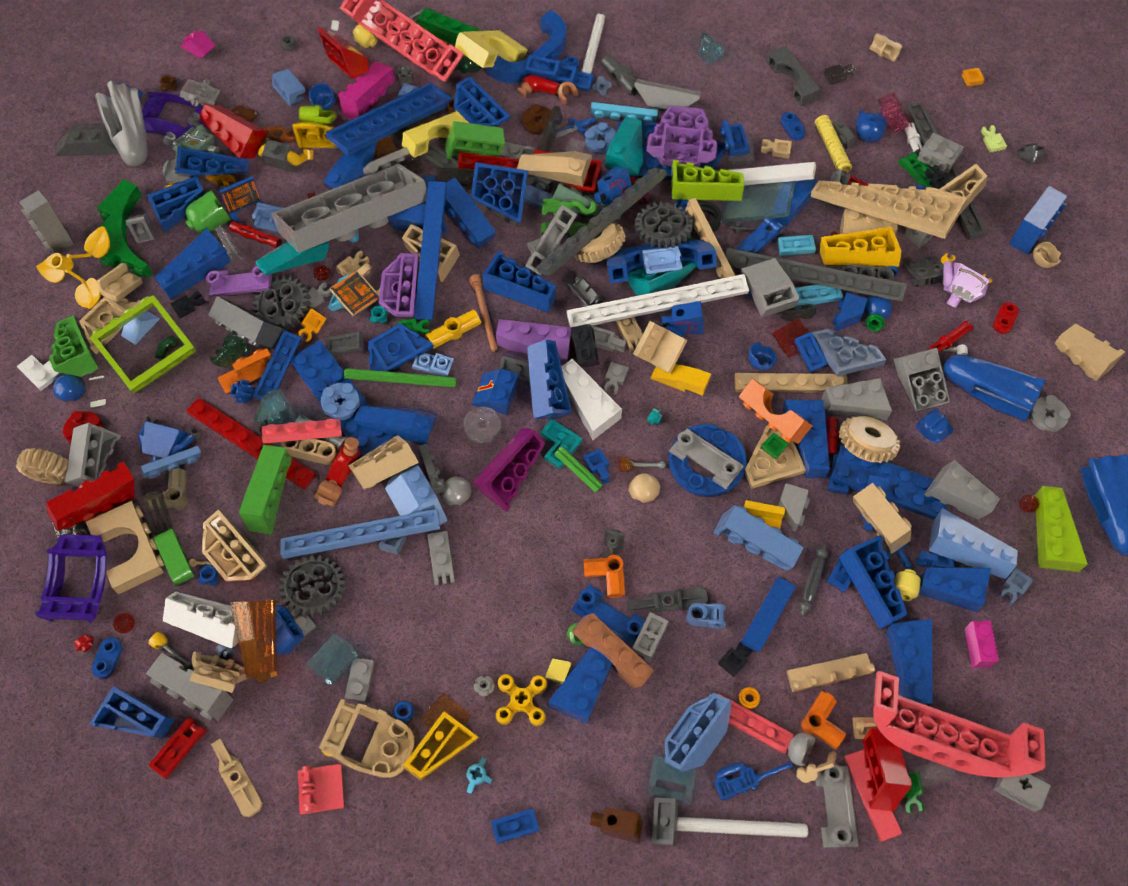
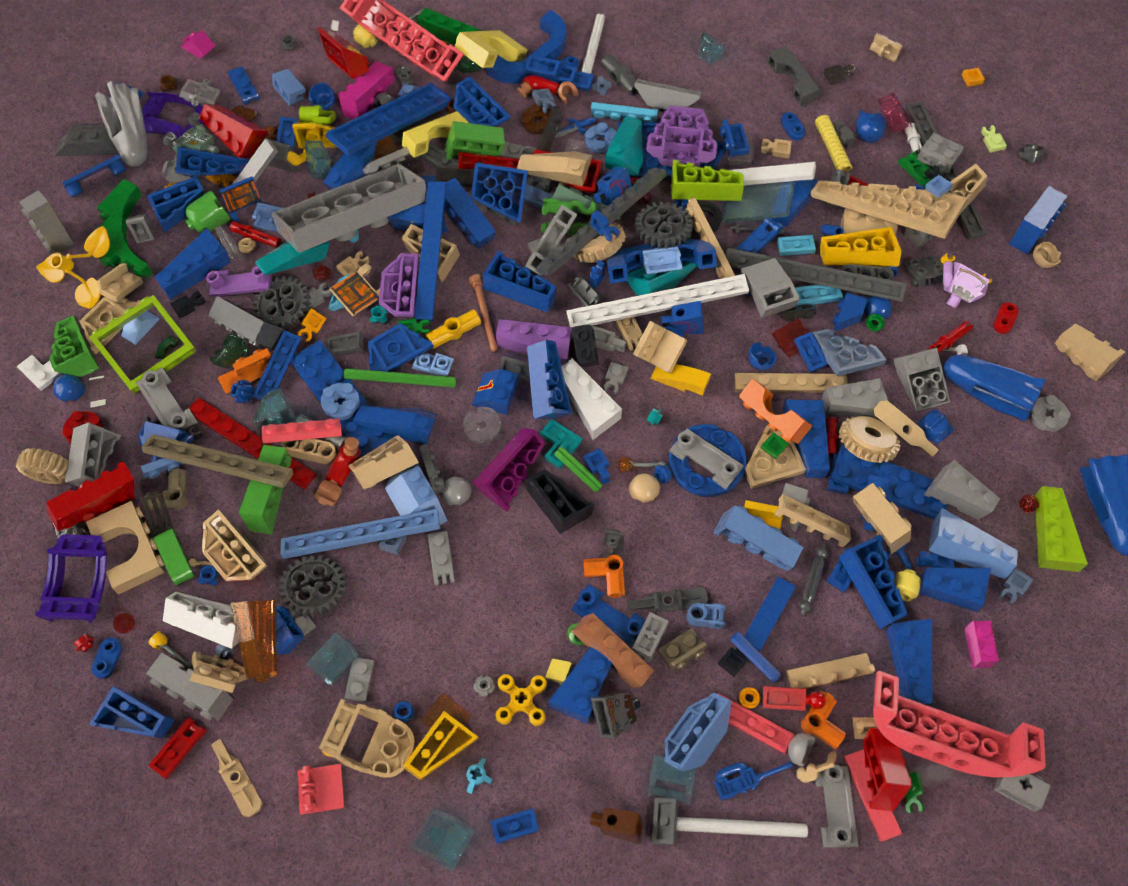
none -> blue brick [62,154,127,198]
none -> light grey brick [136,368,198,431]
none -> dark tan plate [141,434,293,488]
none -> blue plate [227,66,260,105]
none -> tile [233,138,278,184]
none -> tan plate [238,238,256,253]
none -> blue plate [277,117,298,149]
none -> clear light blue slope [305,140,331,178]
none -> dark grey piece [374,92,394,108]
none -> clear light blue slope [411,808,475,872]
none -> black wedge [526,470,595,534]
none -> sand blue plate [532,89,555,113]
none -> blue plate [589,260,606,289]
none -> blue plate [590,210,620,242]
none -> dark grey torso [591,693,641,738]
none -> blue plate [654,465,672,484]
none -> dark tan bracket [658,628,707,671]
none -> blue axle [730,632,781,682]
none -> red plate [763,686,826,711]
none -> tan hinge [775,494,851,547]
none -> blue hinge [821,224,844,236]
none -> tan piece [874,400,939,457]
none -> medium blue plate [925,175,952,198]

